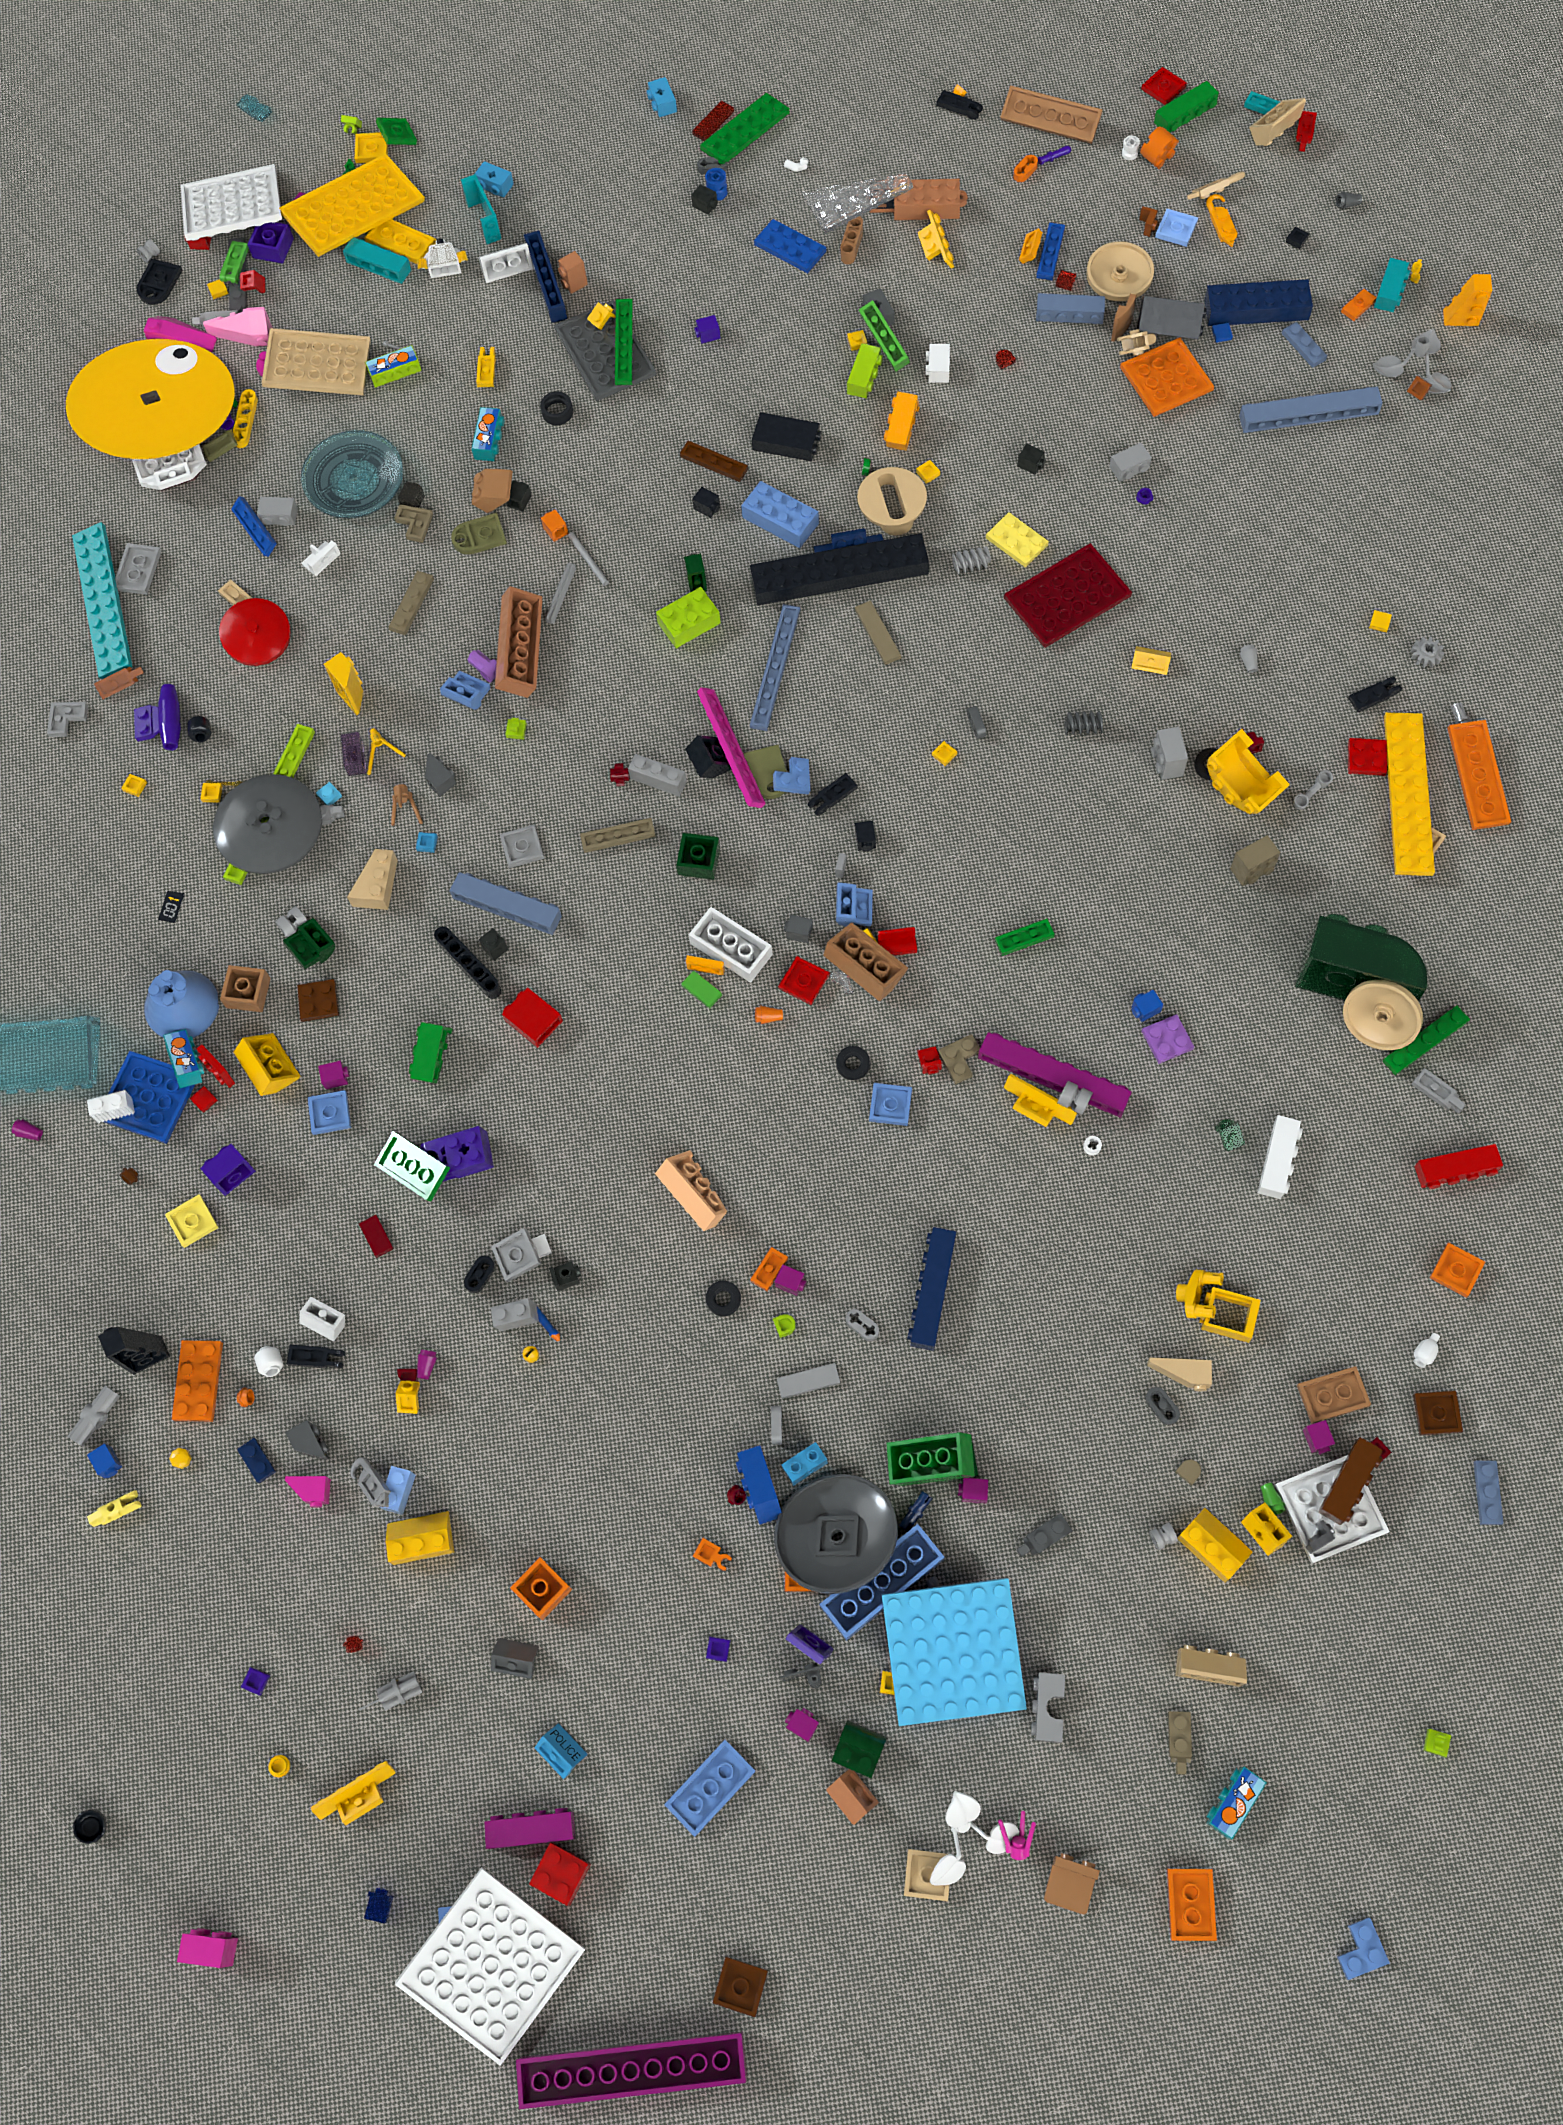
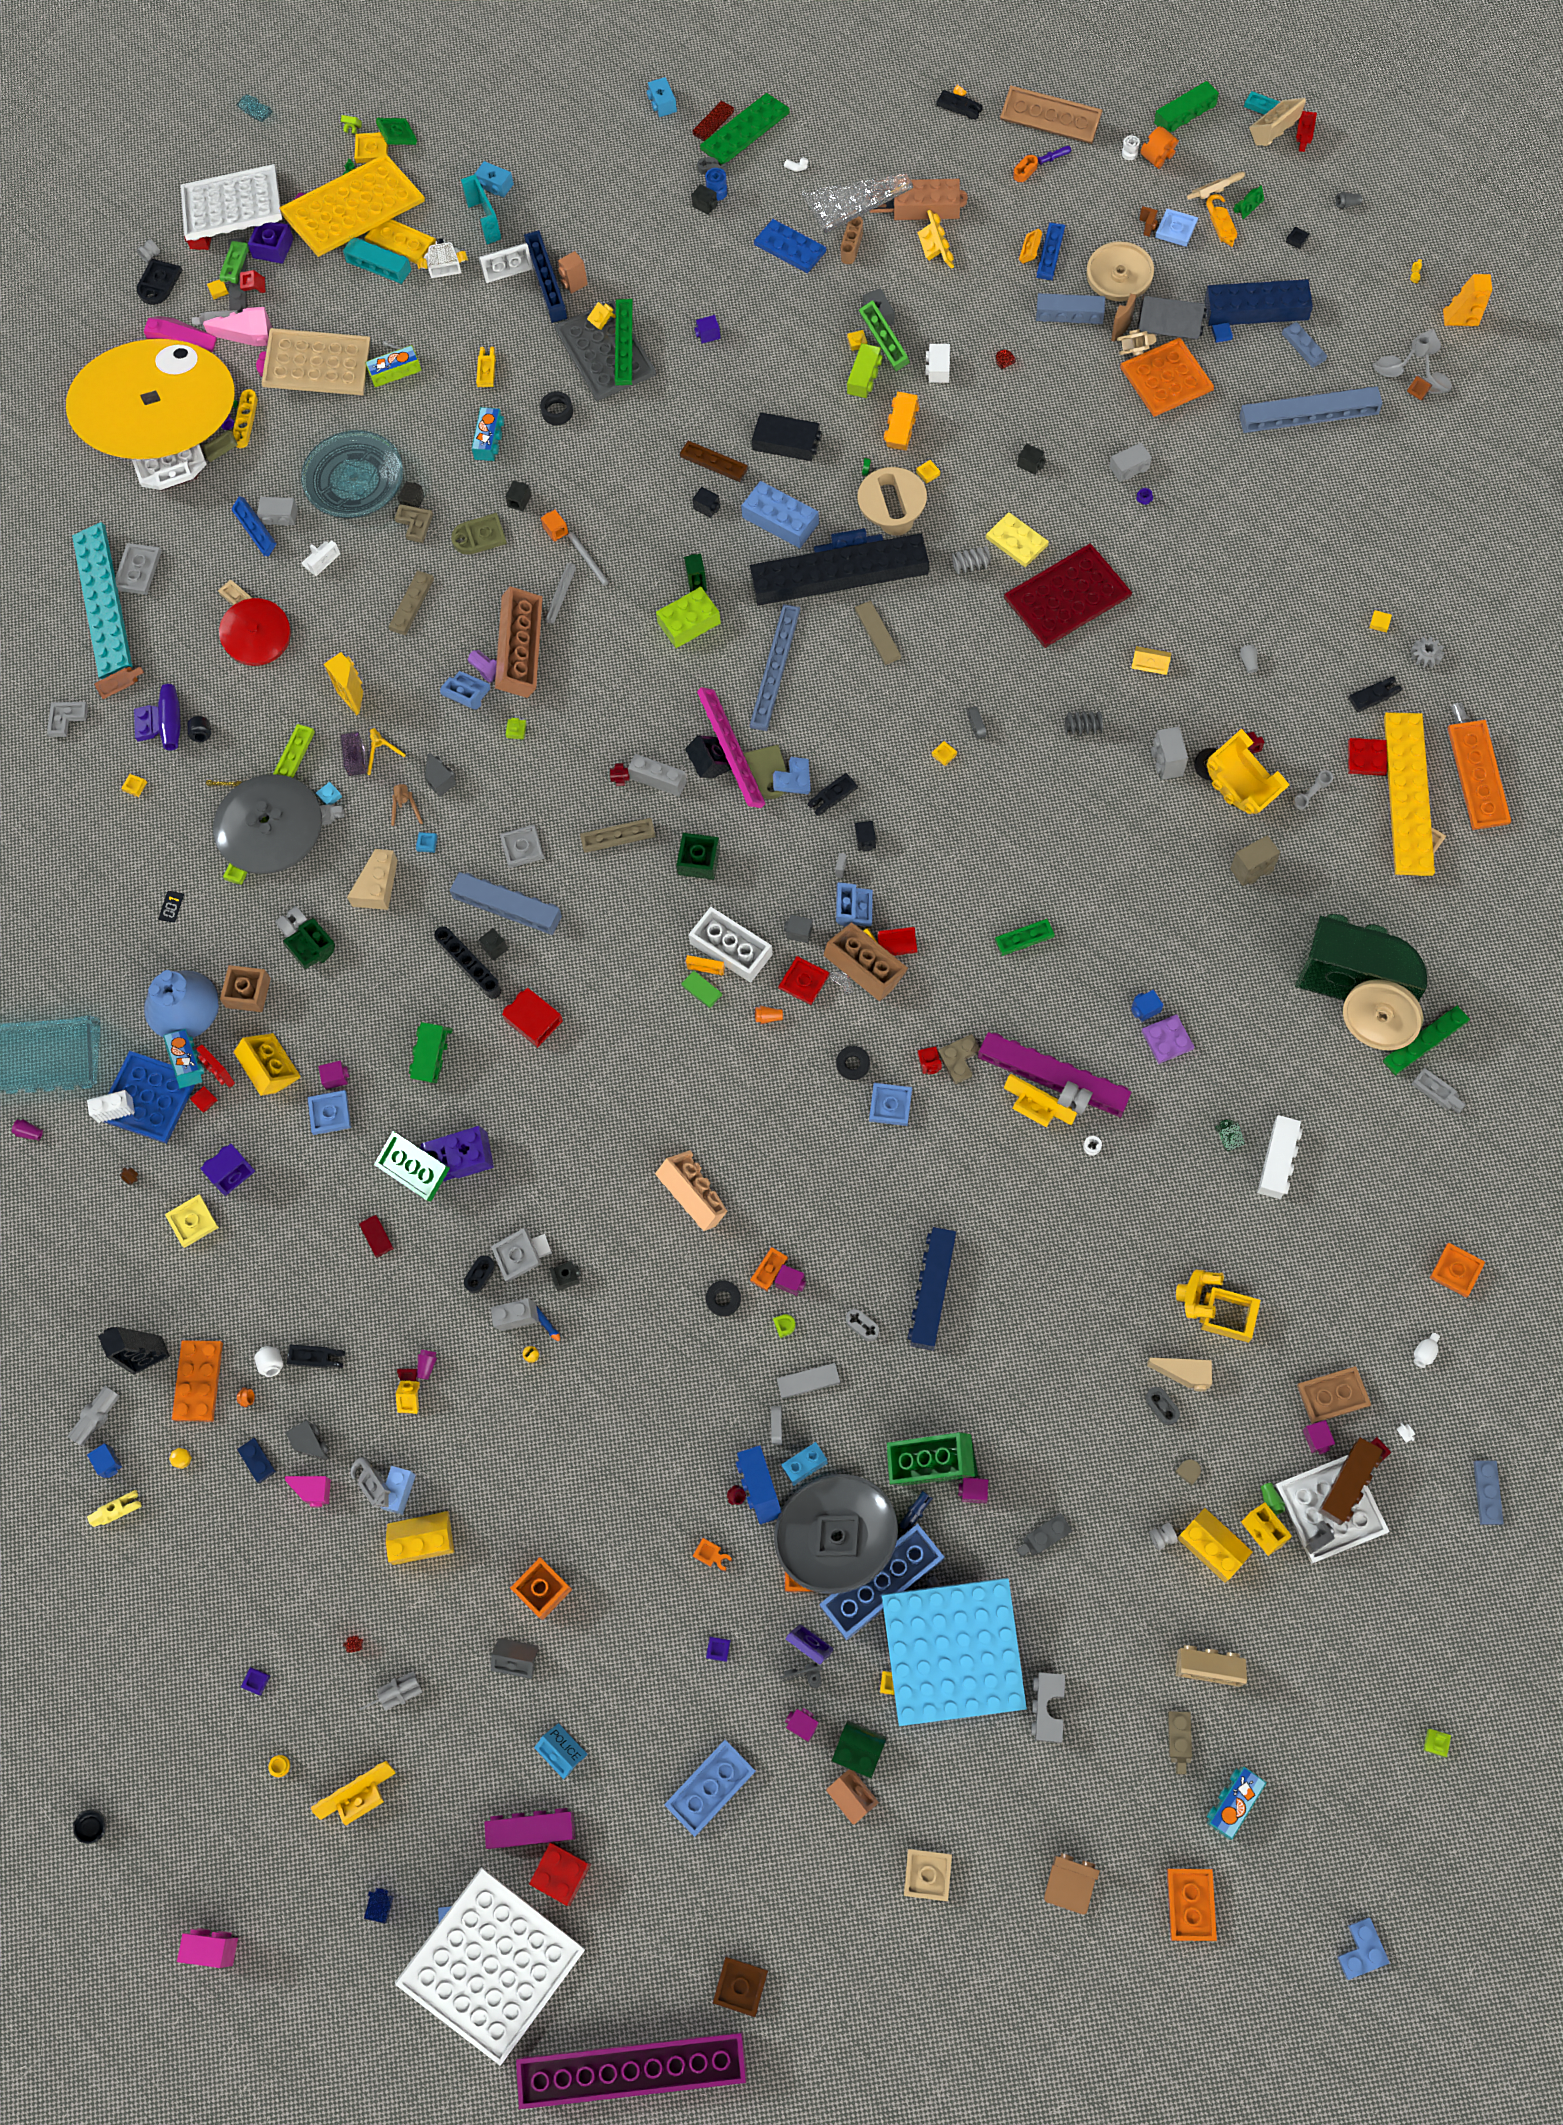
yellow plate [200,783,223,803] -> none
reddish brown plate [297,979,339,1022] -> none
white brick [300,1297,345,1341] -> none
medium nougat slope [472,469,513,513] -> none
white plant [930,1791,1020,1885] -> none
dark pink plant [998,1811,1036,1860] -> none
clear red tile [1055,270,1077,291] -> none
red plate [1141,67,1187,105] -> none
orange plate [1341,289,1377,321] -> none
teal brick [1374,258,1411,313] -> none
reddish brown plate [1413,1391,1463,1436] -> none
red brick [1414,1144,1504,1189] -> none
none -> green hinge [1233,185,1265,219]
none -> white plate [1397,1423,1415,1443]

